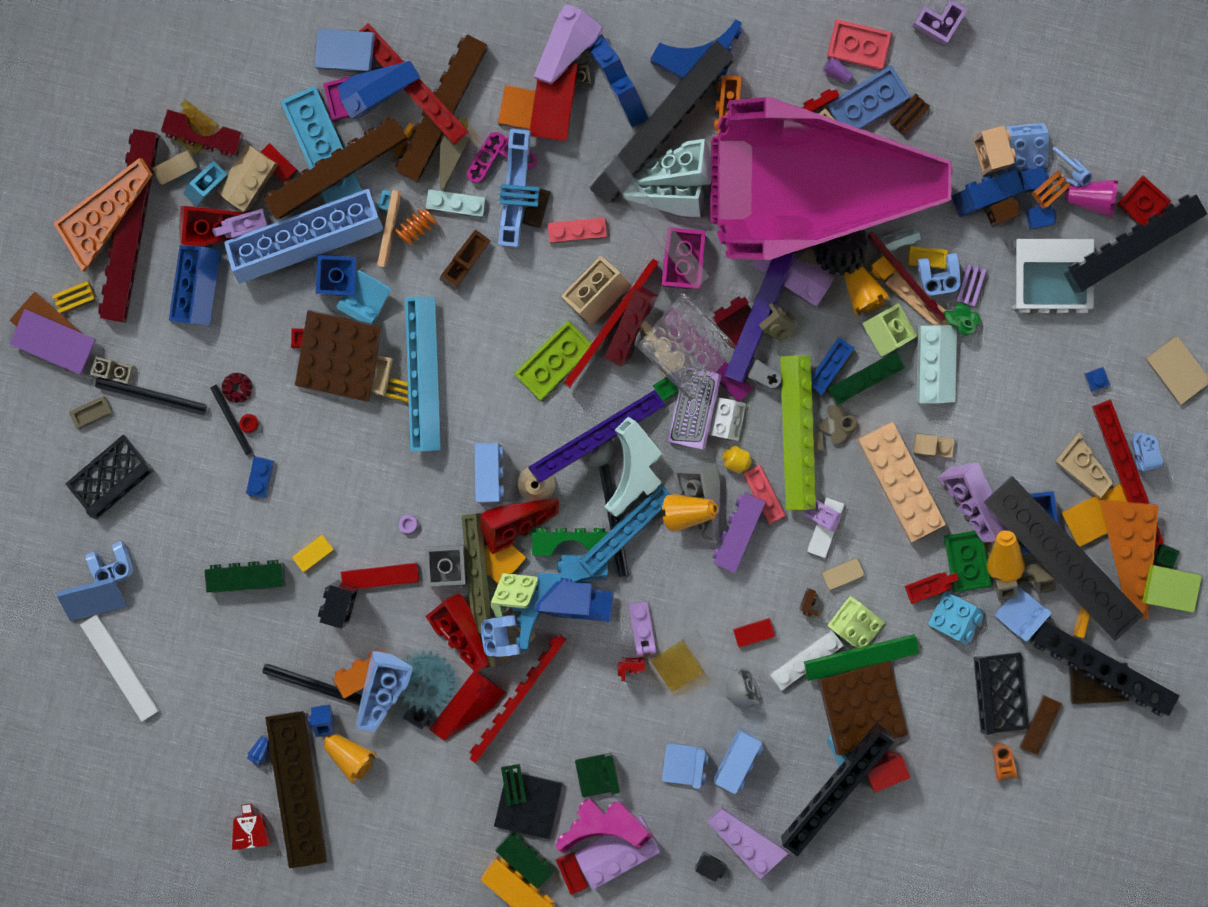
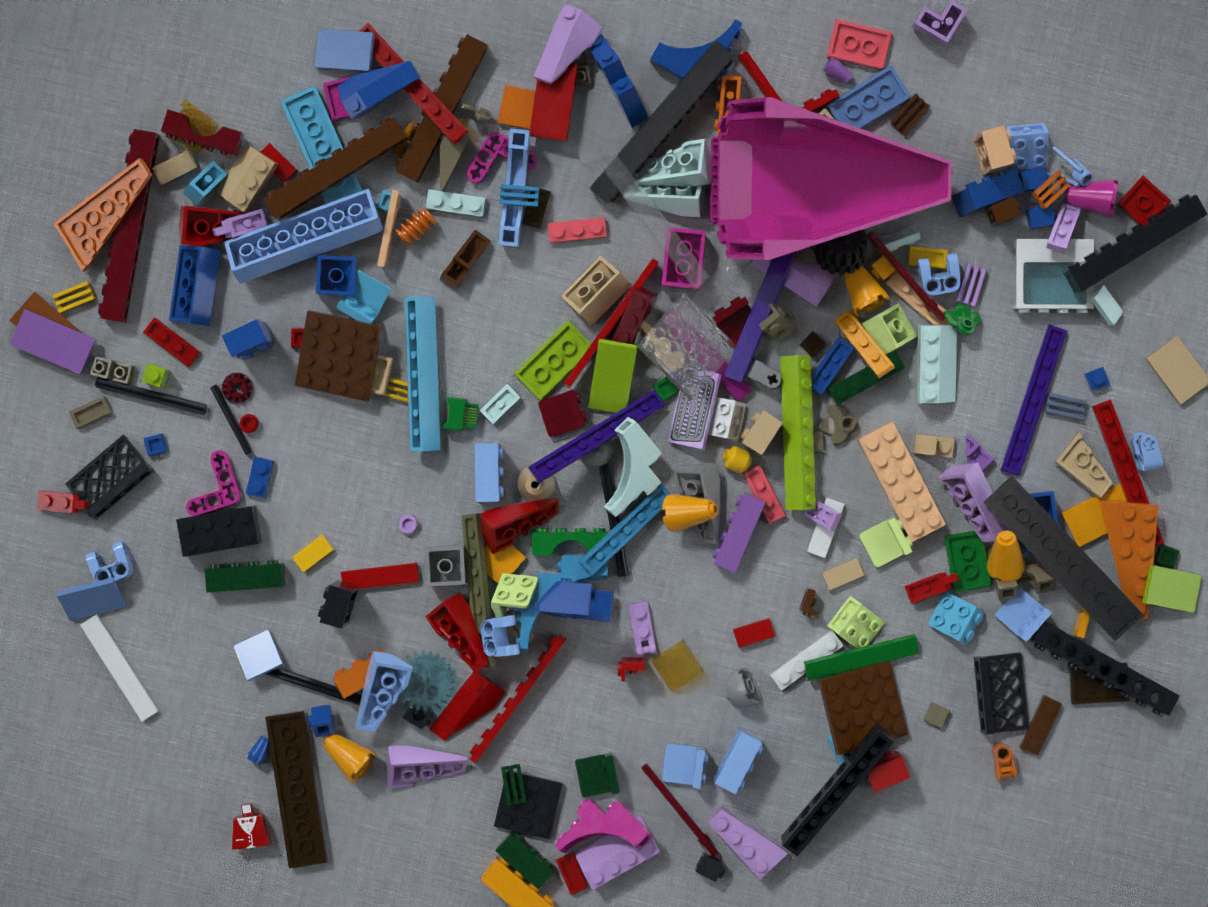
none -> hinge [37,490,90,513]
none -> lime brick [141,363,170,388]
none -> red tile [143,317,201,367]
none -> blue tile [143,433,168,457]
none -> black brick [176,506,262,557]
none -> dark pink beam [186,450,241,516]
none -> blue brick [222,319,275,361]
none -> light blue tile [234,630,284,681]
none -> lavender wedge [387,745,467,788]
none -> green piece [443,397,479,431]
none -> dark tan plate [461,103,493,124]
none -> light aqua plate [480,384,521,424]
none -> dark red bracket [538,389,588,437]
none -> lime tile [588,339,638,413]
none -> dark red bar [641,763,719,857]
none -> red axle [738,51,782,101]
none -> tan brick [740,410,783,455]
none -> dark brown tile [799,331,826,358]
none -> light orange tile [834,310,895,378]
none -> yellowish green bracket [859,517,913,567]
none -> dark tan tile [924,702,950,728]
none -> medium lavender slope [966,434,994,472]
none -> dark purple tile [1000,325,1067,476]
none -> sand blue tile [1044,393,1087,420]
none -> lavender plate [1046,203,1082,254]
none -> light aqua tile [1090,285,1123,326]

